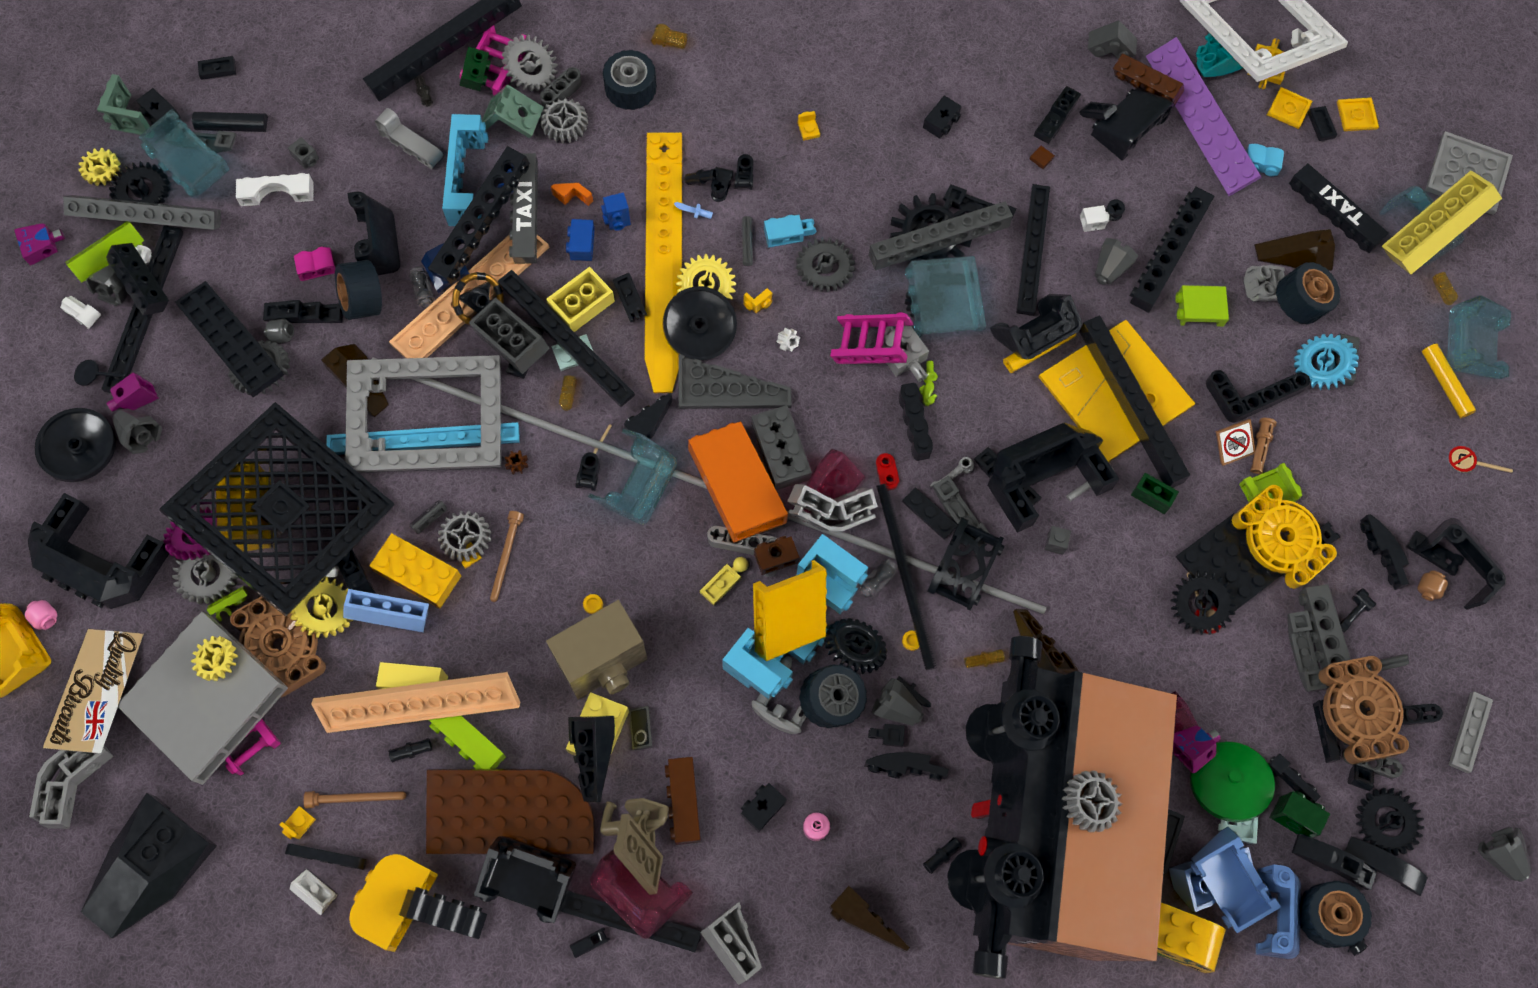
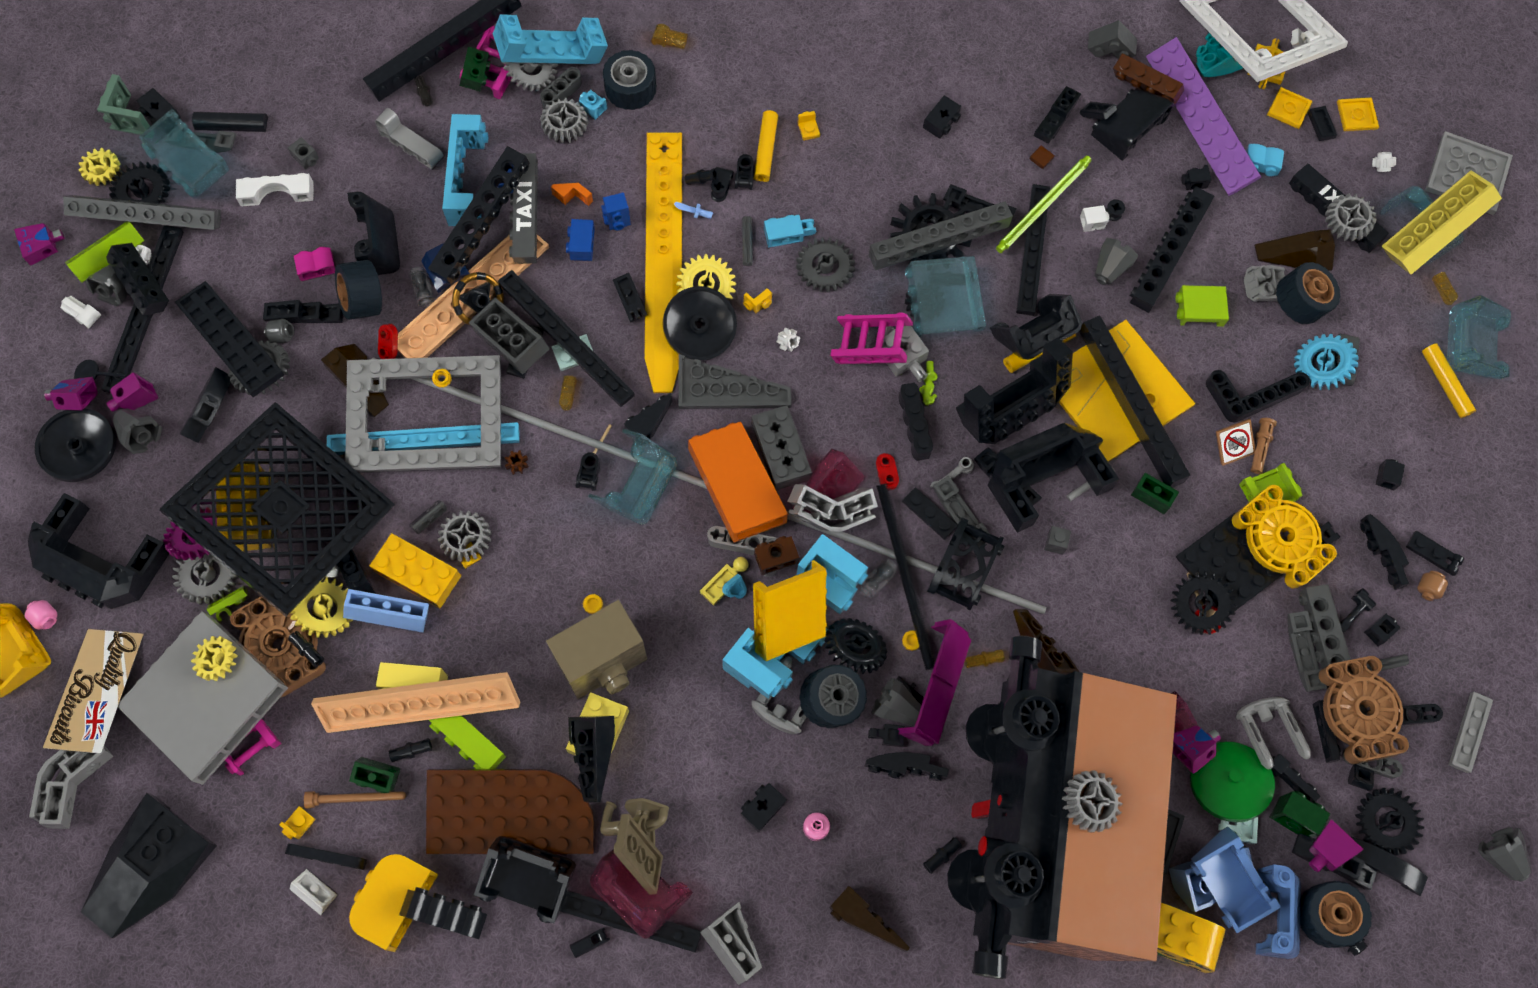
black plate [198,56,236,80] -> none
sand green bracket [482,84,544,138] -> none
medium nougat piece [490,511,524,602] -> none
light yellow brick [546,267,615,332] -> none
slope [629,706,653,750] -> none
reddish brown brick [665,757,701,845] -> none
black windscreen [1413,518,1506,610] -> none
piece [1449,446,1513,473] -> none
none -> magenta torso [44,377,98,410]
none -> black slope [180,367,231,443]
none -> black pin [288,631,324,667]
none -> dark green brick [349,757,401,793]
none -> red plate [378,323,398,359]
none -> yellow plate [432,369,452,388]
none -> medium azure plate [493,14,608,64]
none -> medium azure brick [579,90,607,120]
none -> medium azure tile [722,574,747,599]
none -> yellow piece [754,110,778,182]
none -> magenta piece [898,619,971,746]
none -> black wedge [956,337,1073,444]
none -> lime piece [996,155,1092,253]
none -> black brick [1181,165,1212,190]
none -> light grey piece [1236,697,1311,769]
none -> magenta torso [1309,820,1363,872]
none -> light grey gear [1325,193,1377,242]
none -> black brick [1364,613,1401,647]
none -> white gear [1372,152,1396,172]
none -> black brick [1375,459,1405,491]

